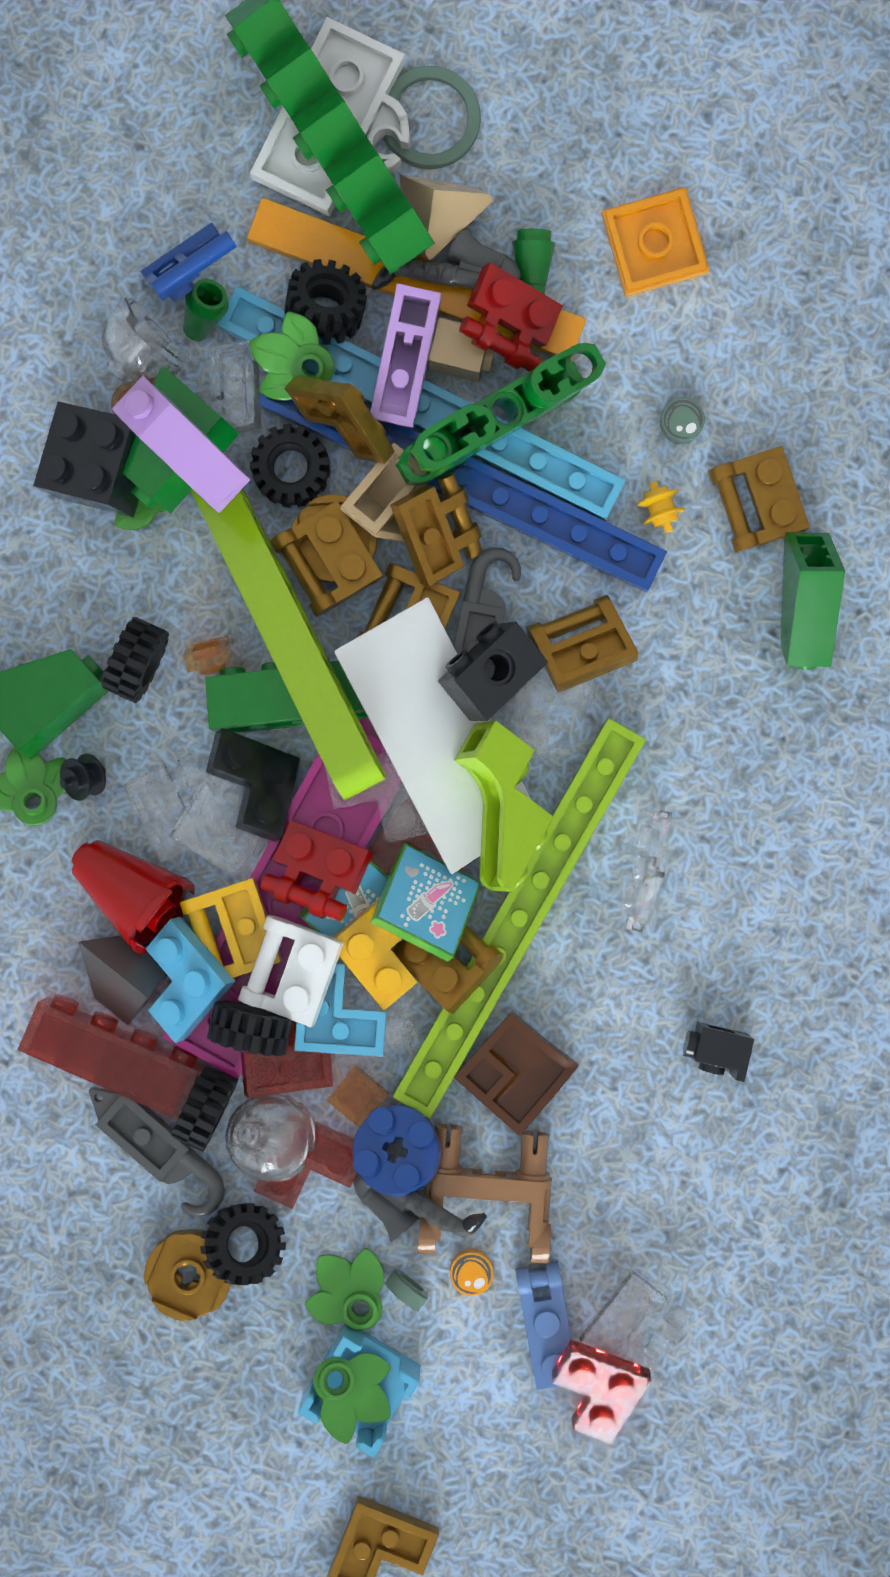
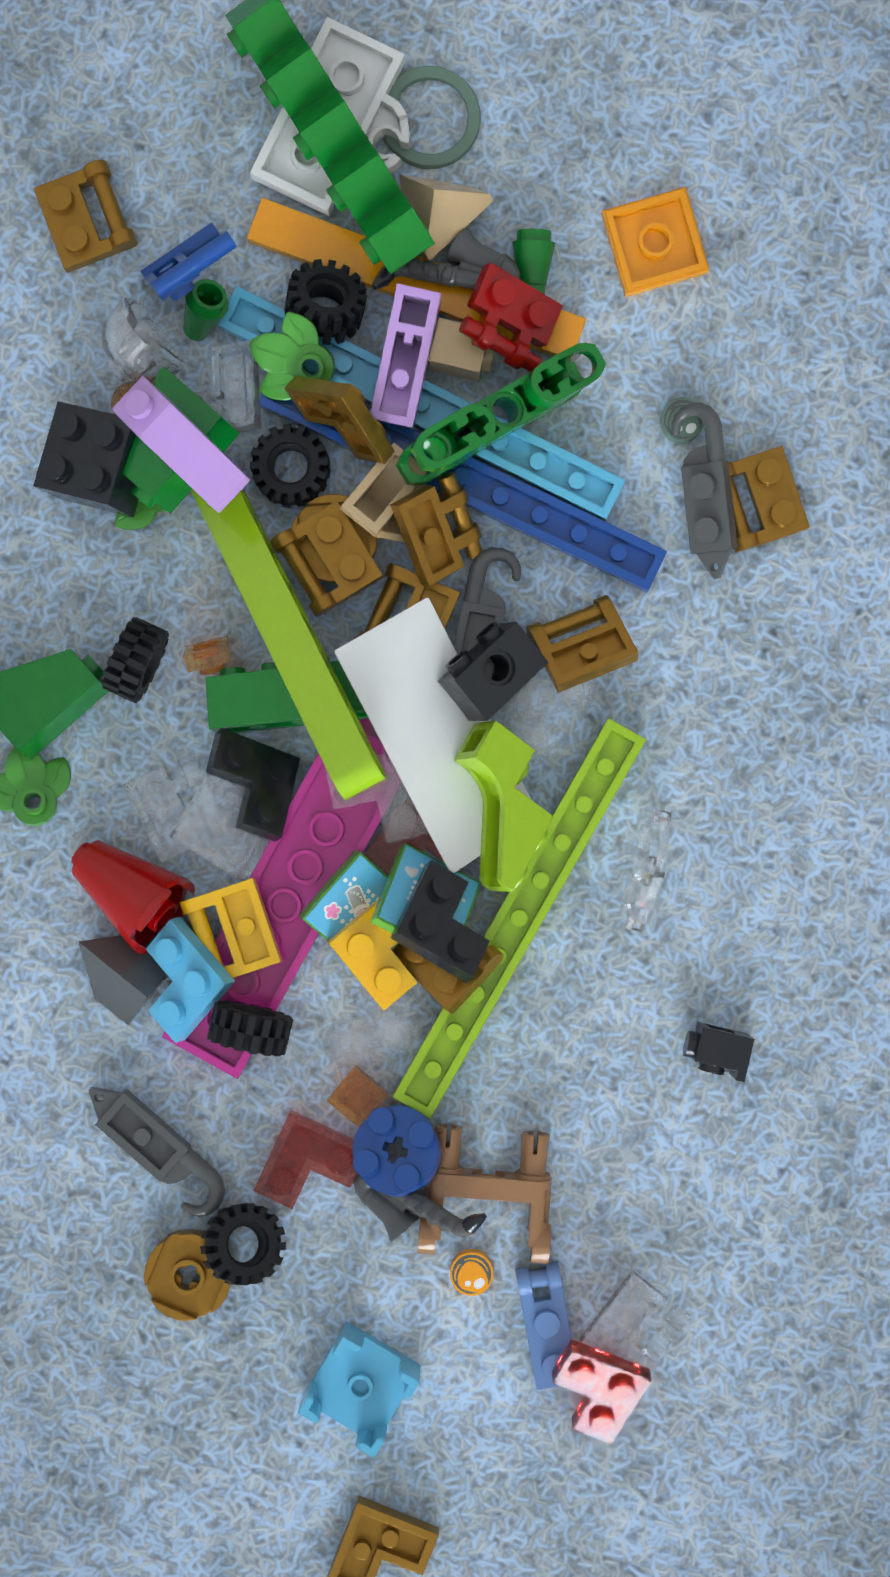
clear red brick [17,994,206,1119] -> none
black wheel [60,753,106,801] -> none
black tyre [171,1064,239,1152] -> none
clear cylinder [225,1092,315,1182] -> none
white plate [238,915,344,1027] -> none
clear red plate [241,1021,333,1098] -> none
red plate [260,820,373,921] -> none
medium azure plate [294,964,386,1057] -> none
bright green plate [305,1248,385,1330] -> none
bright green plate [313,1353,391,1444] -> none
sand green tile [385,1270,428,1311] -> none
reddish brown plate [454,1011,579,1136] -> none
yellow wheel [637,481,685,533] -> none
green slope [781,532,845,670] -> none
none -> pearl gold plate [33,160,138,273]
none -> black plate [390,860,490,983]
none -> dark grey plate [672,402,738,579]

